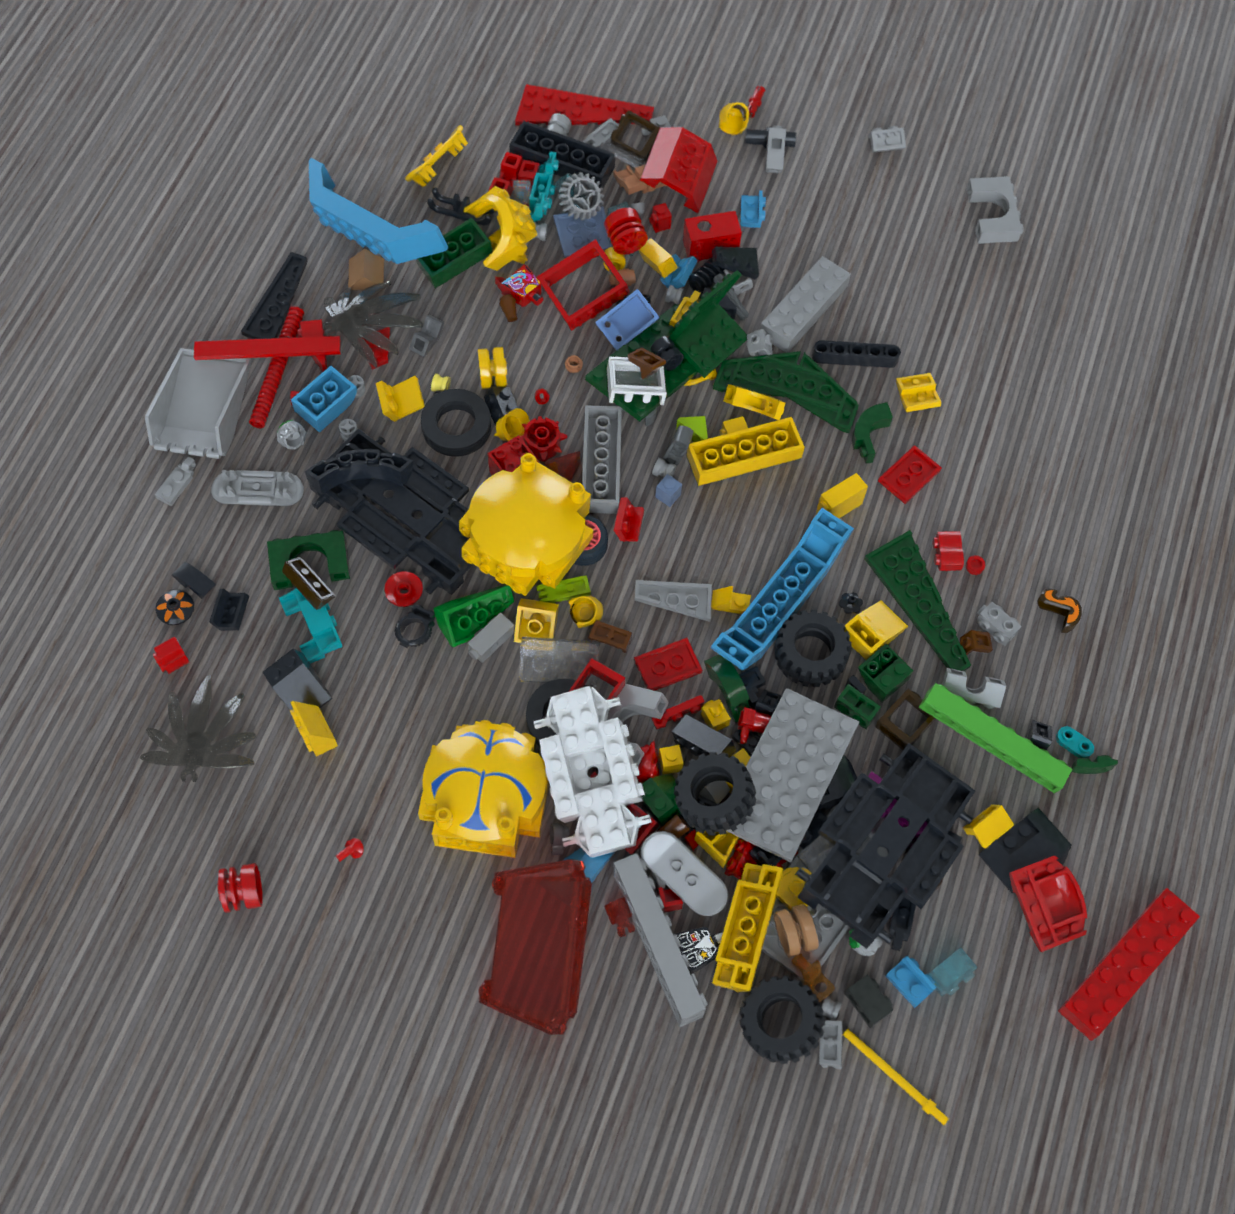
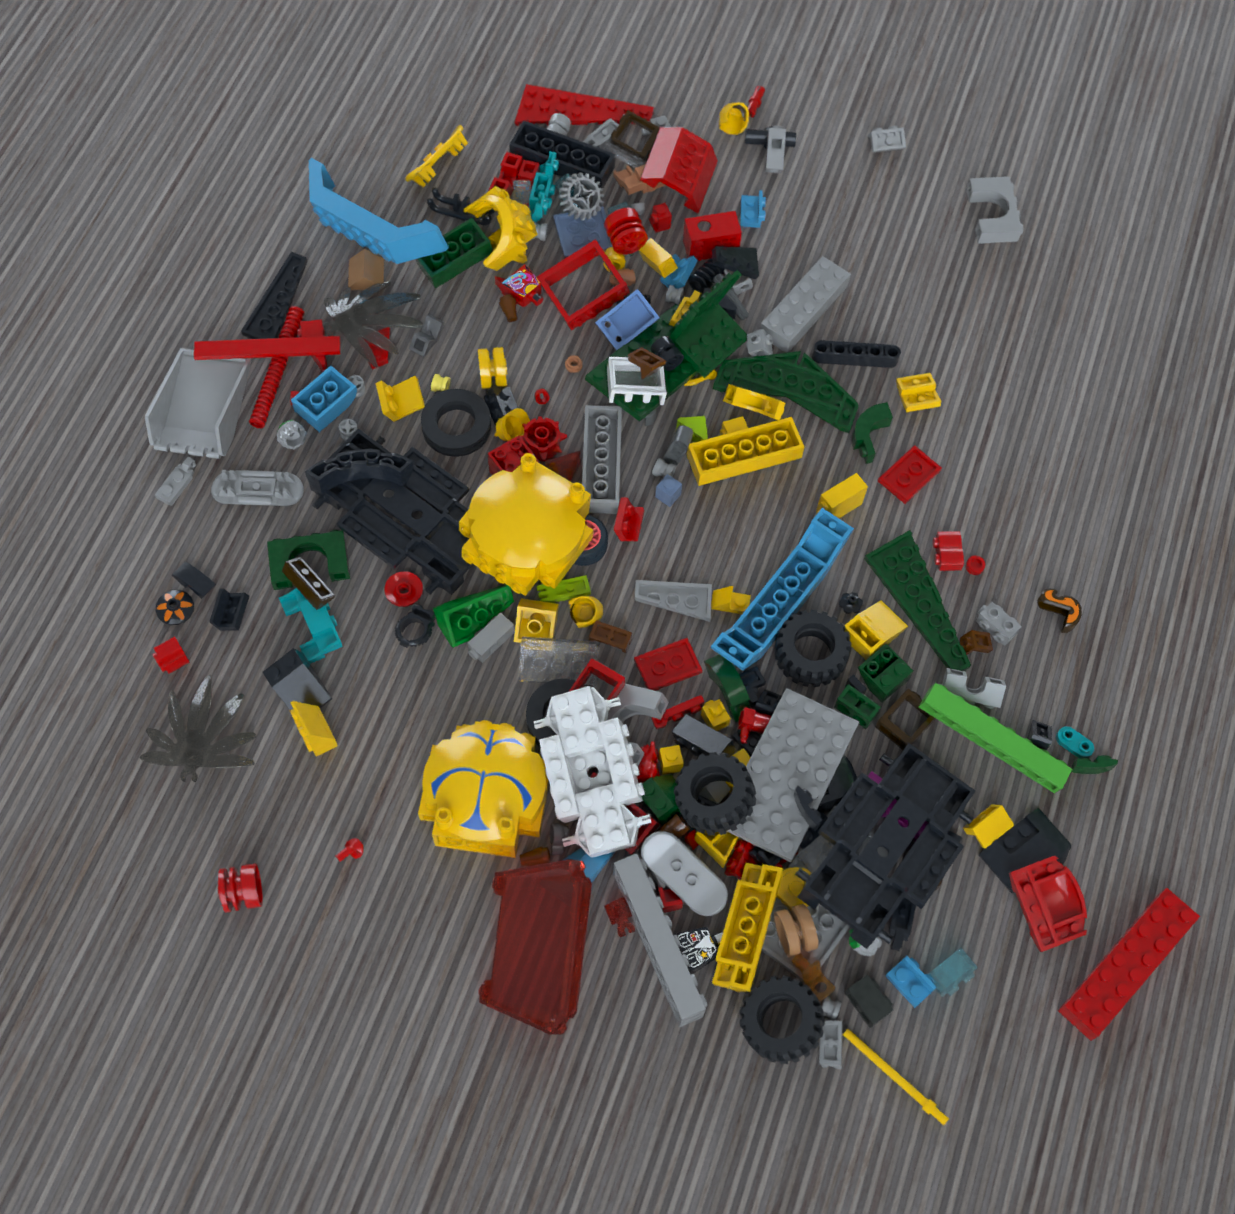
none -> reddish brown cone [520,846,551,867]
none -> black slope [794,785,822,831]

